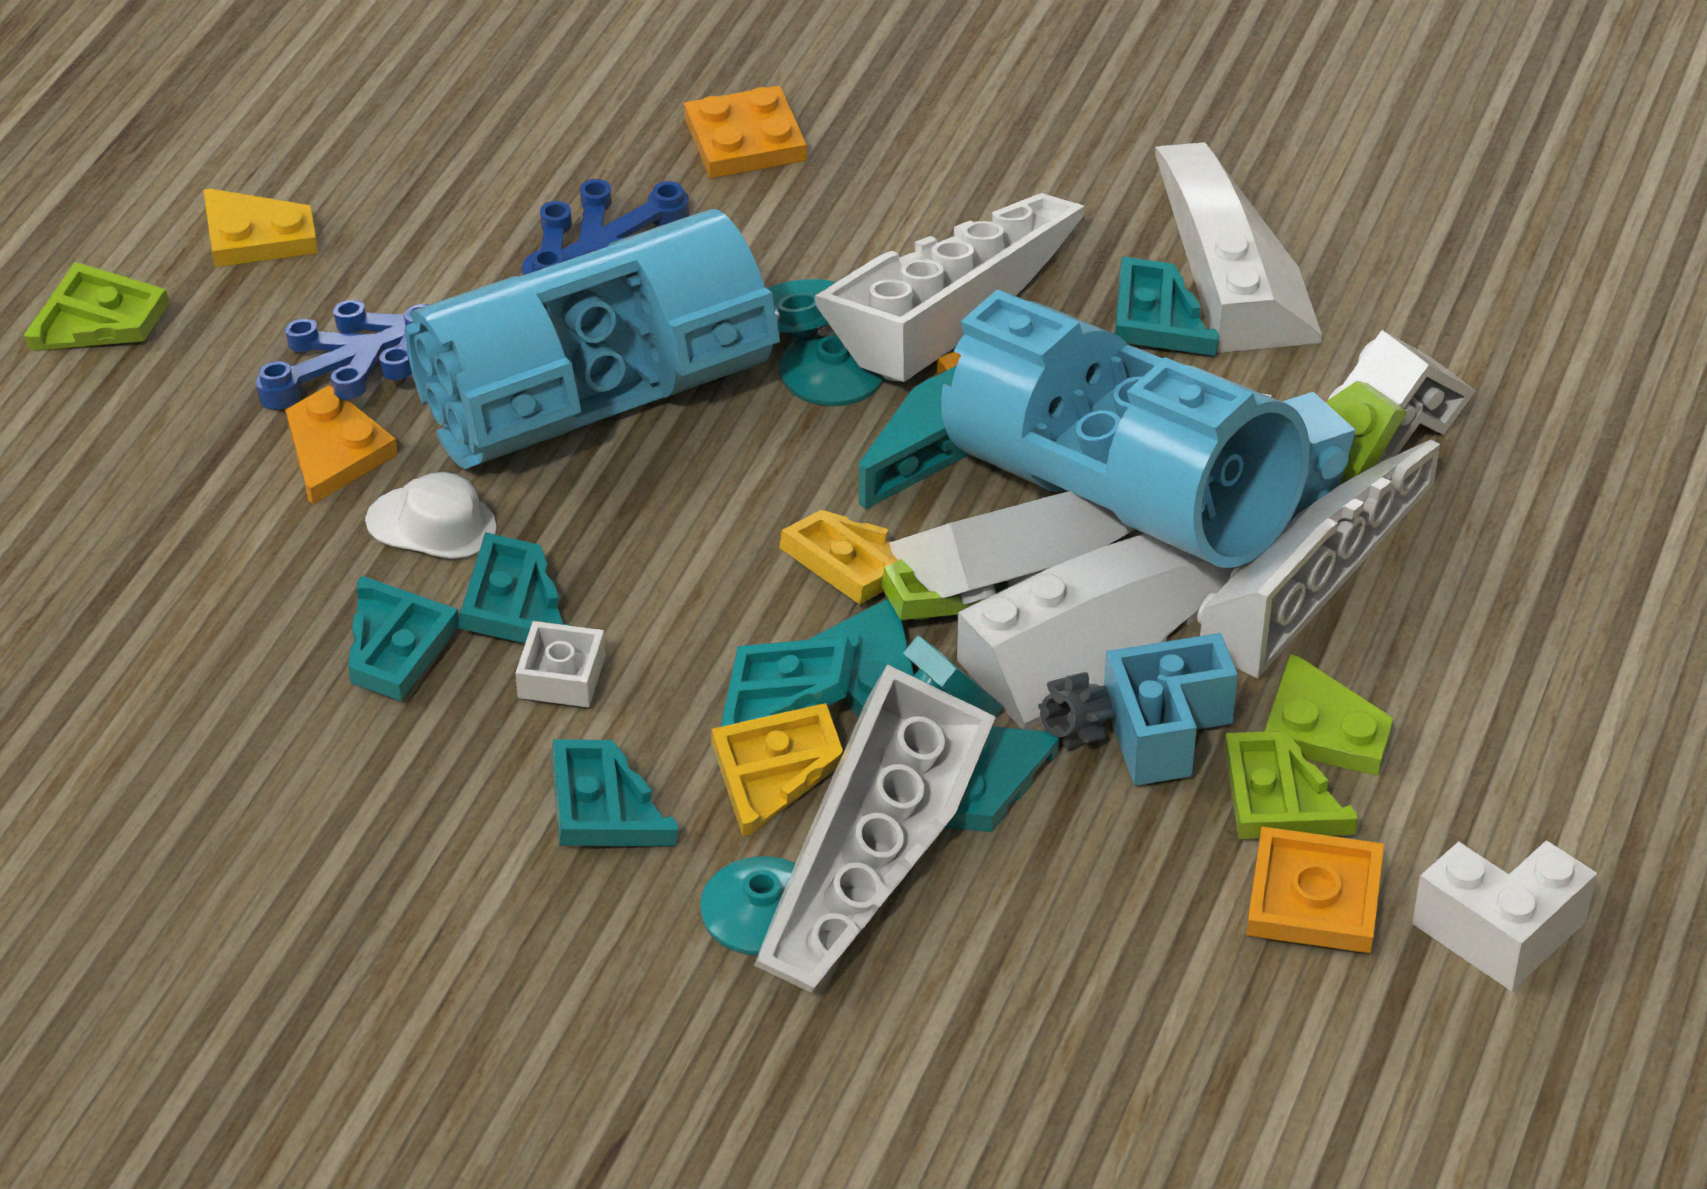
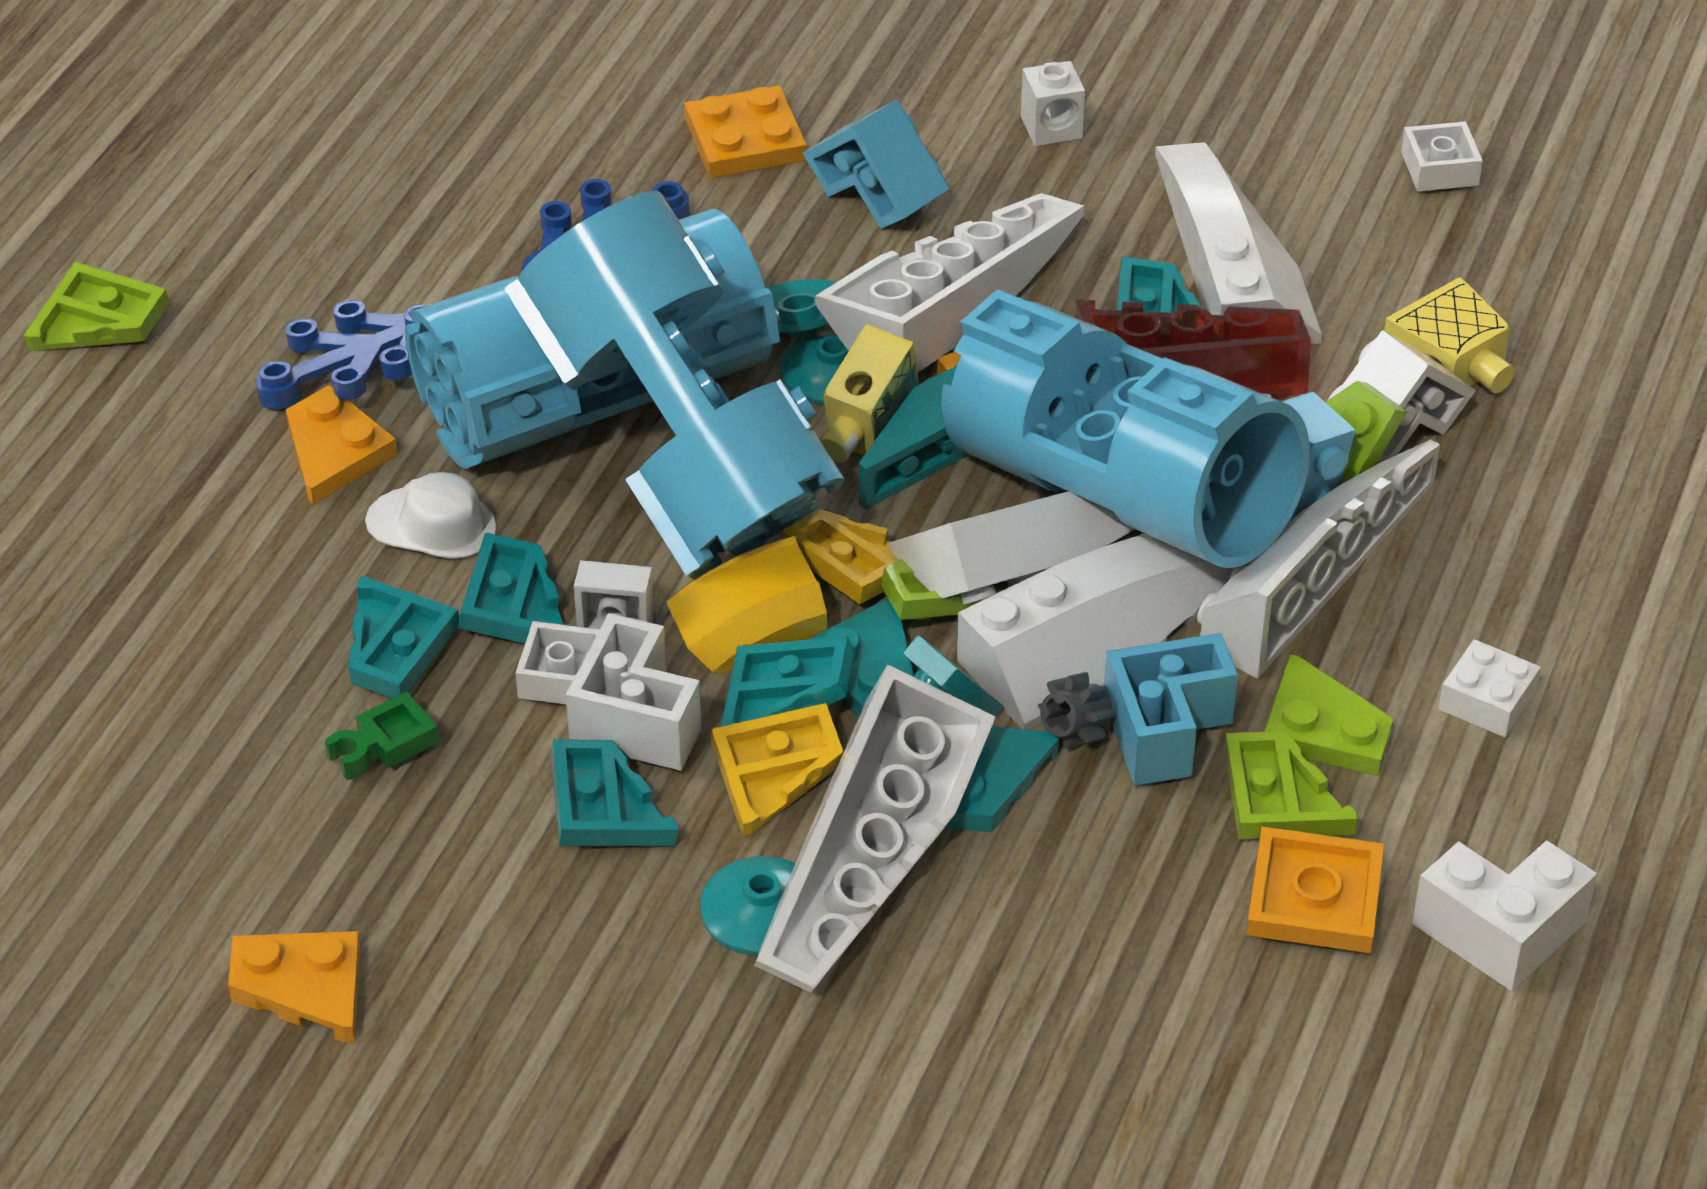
yellow wing [203,189,318,267] -> none
none -> light orange wing [228,931,361,1043]
none -> green plate [325,691,439,780]
none -> medium azure cylinder [504,191,845,580]
none -> white brick [566,613,702,771]
none -> white piece [574,560,655,630]
none -> yellow slope [666,535,827,674]
none -> medium azure brick [803,100,949,229]
none -> light yellow torso [820,324,919,463]
none -> white brick [1021,61,1085,146]
none -> clear red wedge [1076,299,1311,399]
none -> light yellow torso [1384,277,1515,393]
none -> white piece [1401,121,1483,192]
none -> white piece [1438,639,1541,738]

